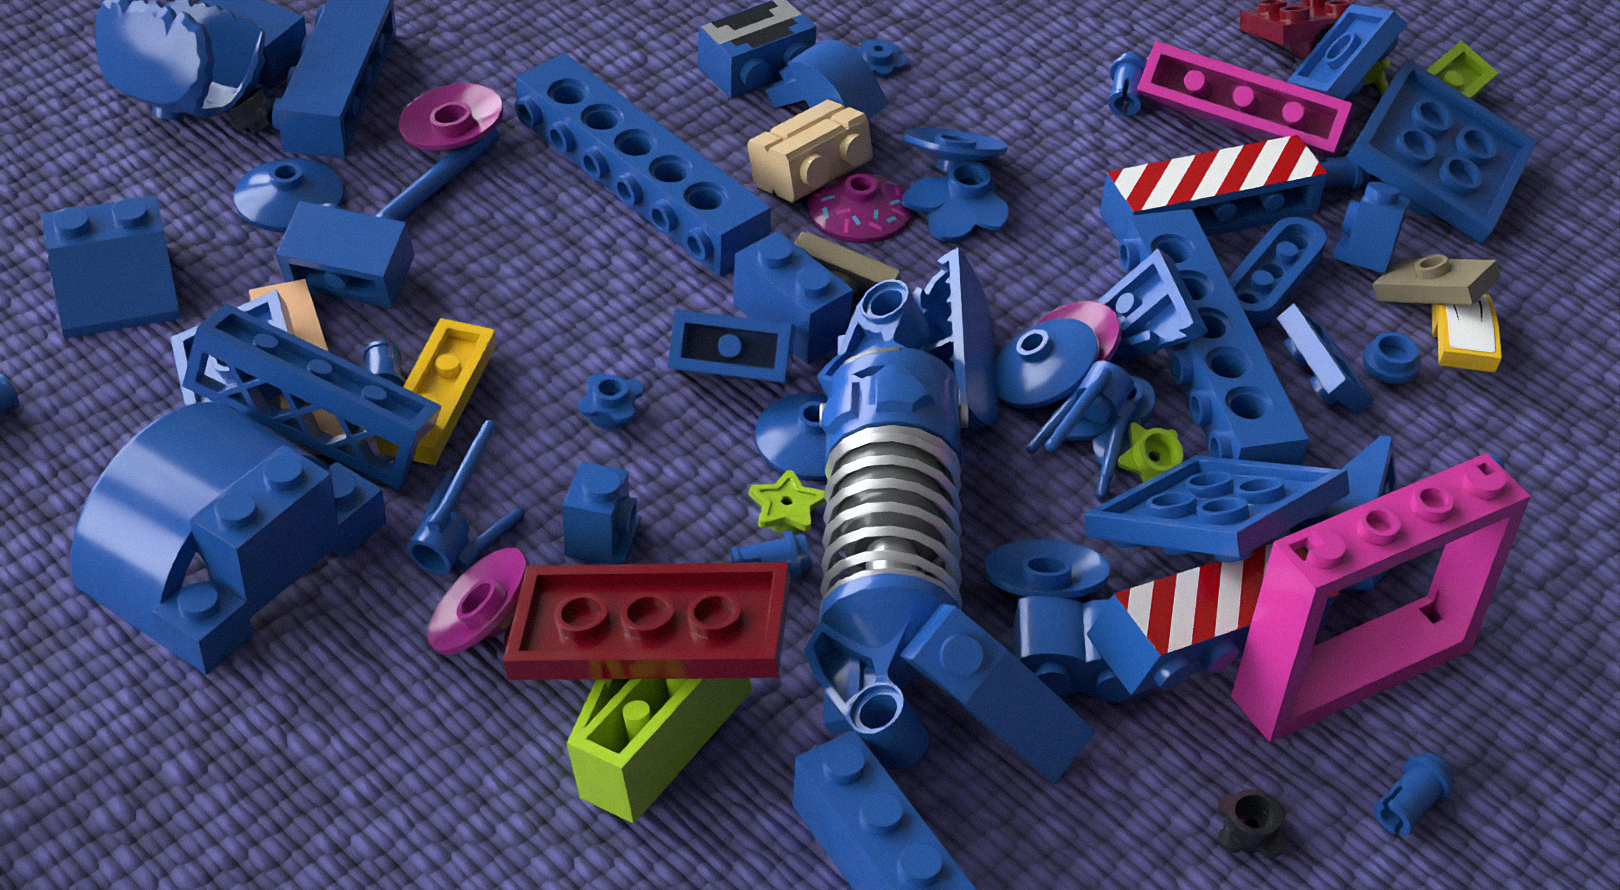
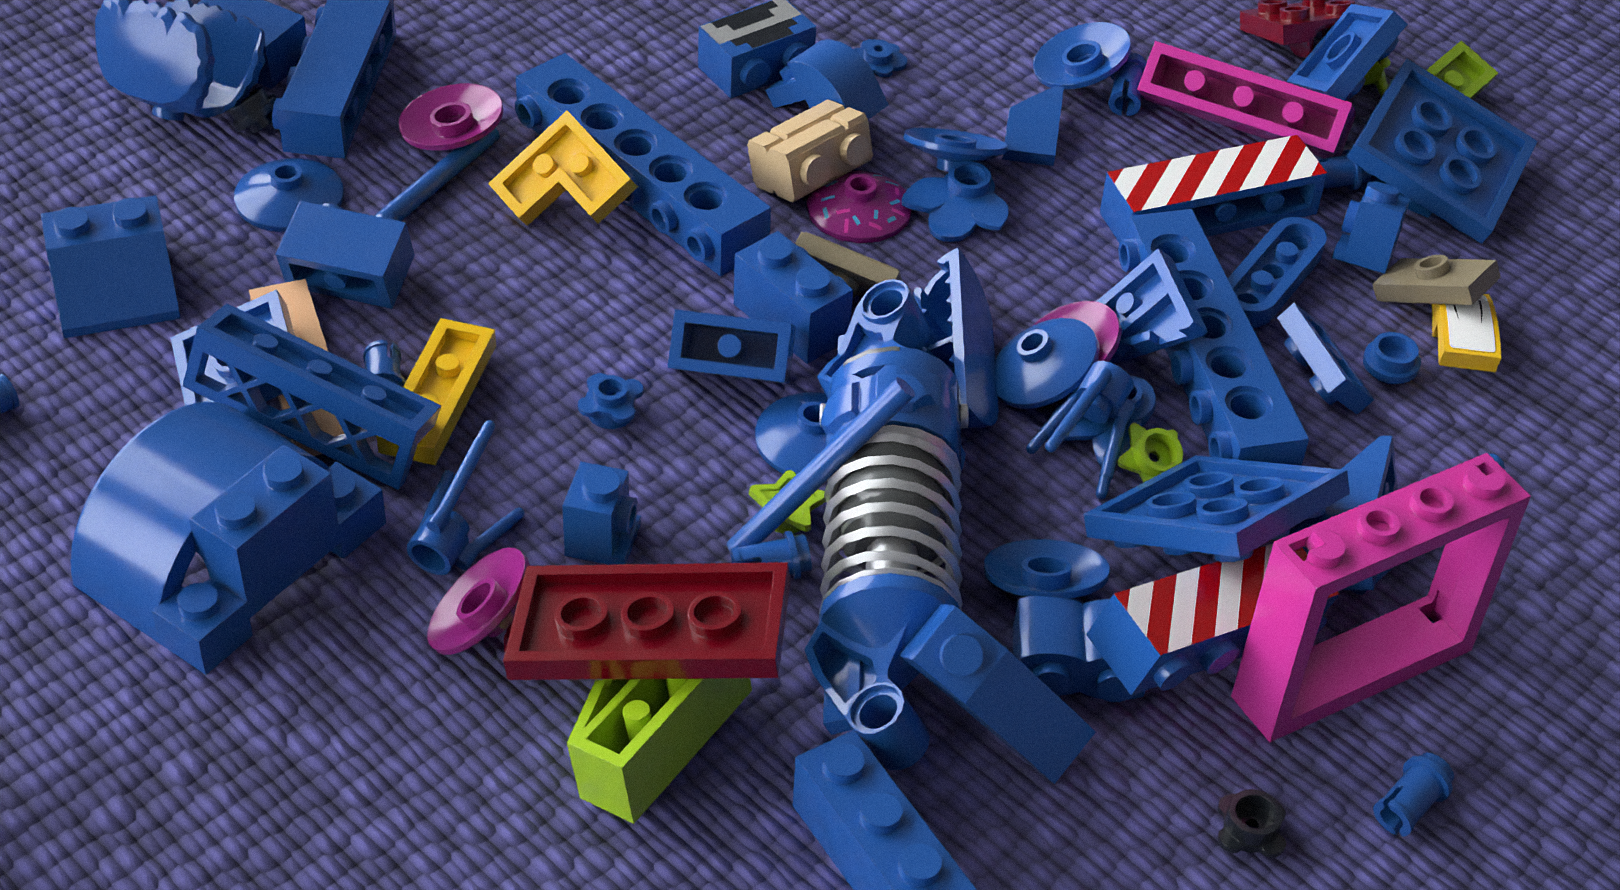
none -> yellow plate [488,110,638,226]
none -> blue bar [727,377,915,551]
none -> blue slope [1002,86,1064,166]
none -> blue dish [1033,22,1132,89]

